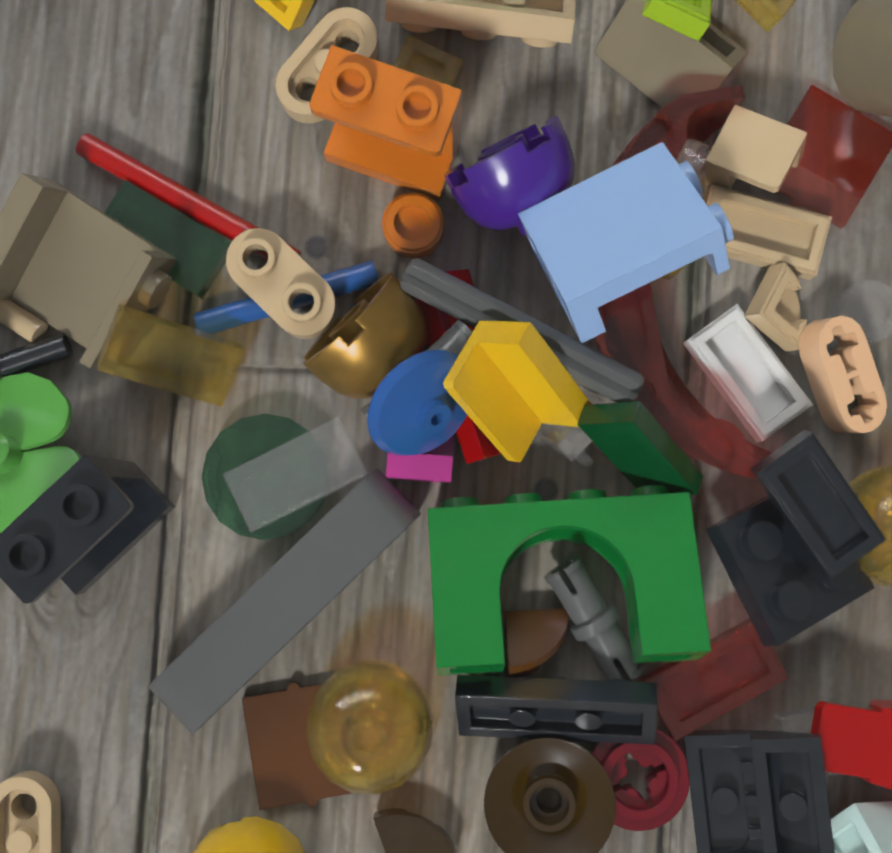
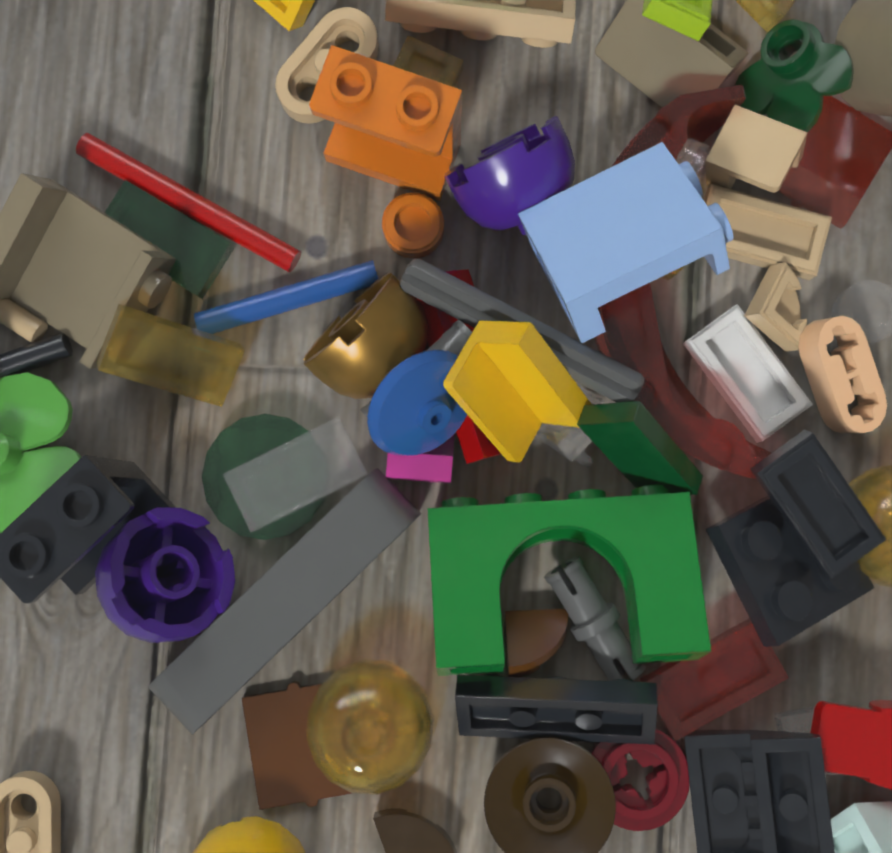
tan plate [226,228,338,339] -> none
none -> dark purple cylinder [95,508,236,643]
none -> dark green plate [729,19,854,133]

